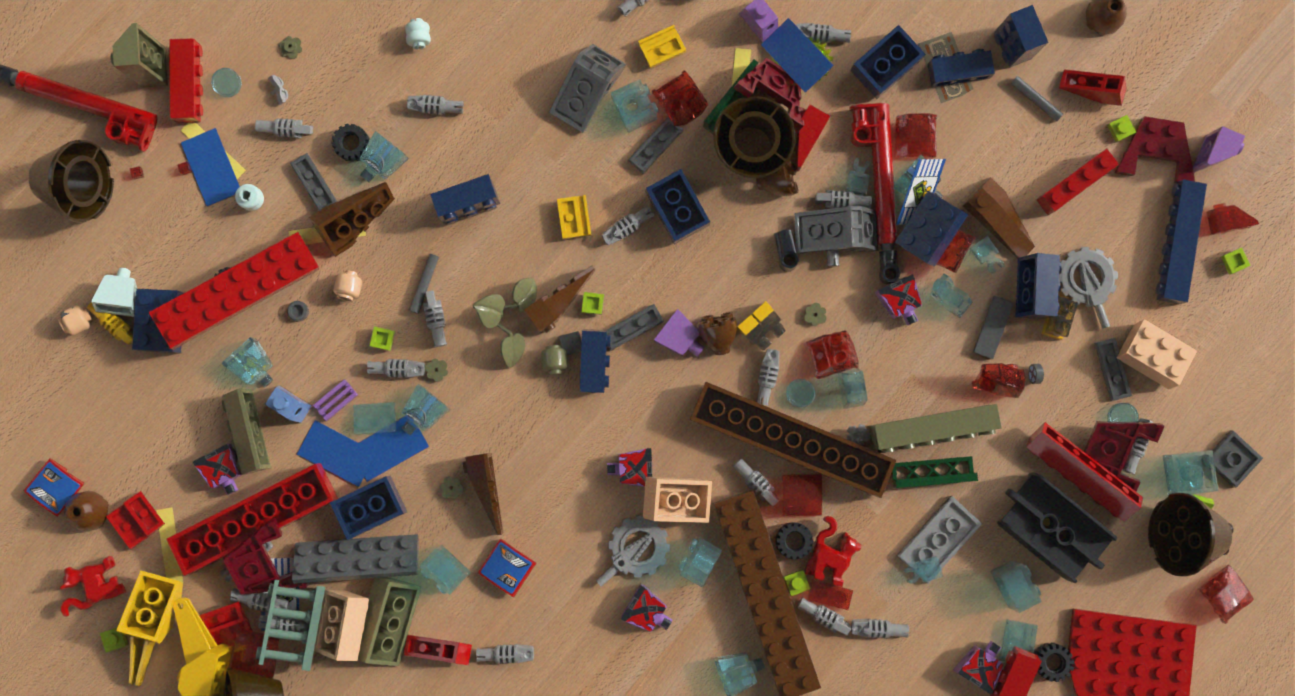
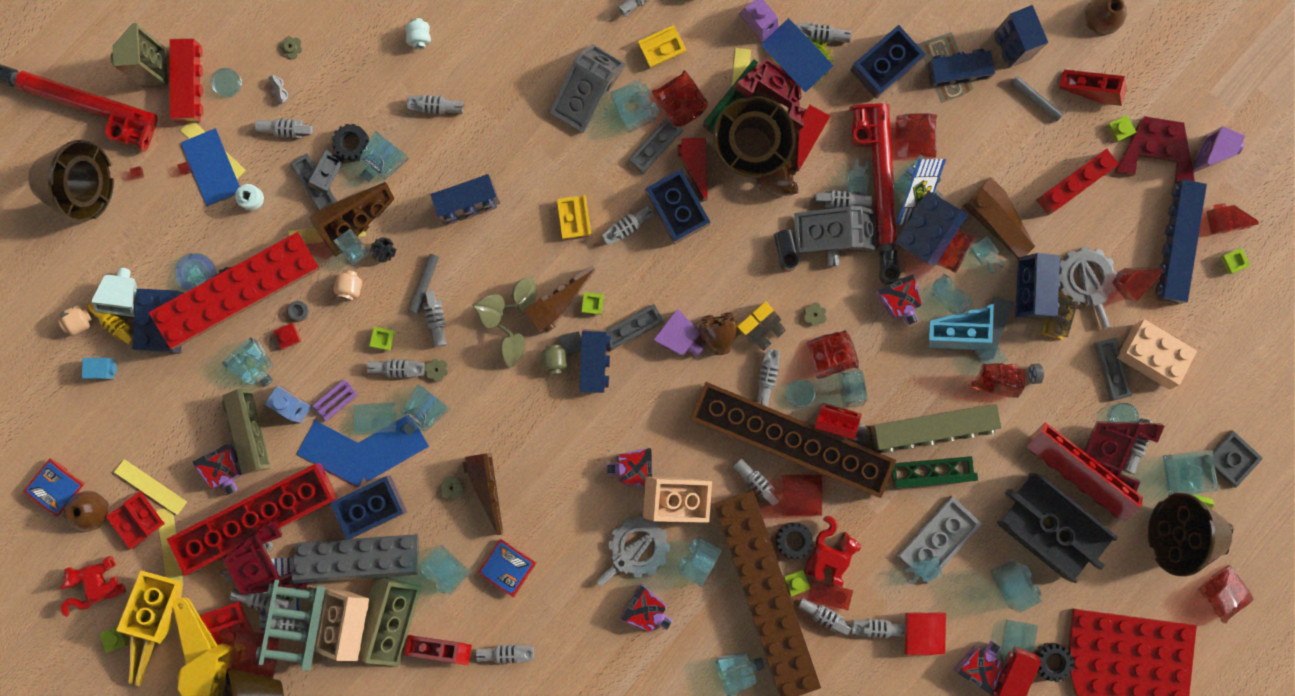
none -> dark azure brick [82,358,117,379]
none -> light yellow sticker [114,459,187,515]
none -> clear light blue tile [175,253,217,291]
none -> red plate [274,323,302,350]
none -> plate [307,150,344,194]
none -> clear light blue brick [334,229,369,266]
none -> black gear [370,237,397,263]
none -> red slope [677,137,708,201]
none -> red slope [815,403,862,440]
none -> red slope [904,612,946,655]
none -> medium azure wedge [929,304,994,350]
none -> clear light blue tile [978,344,1008,372]
none -> clear red slope [1111,267,1164,301]

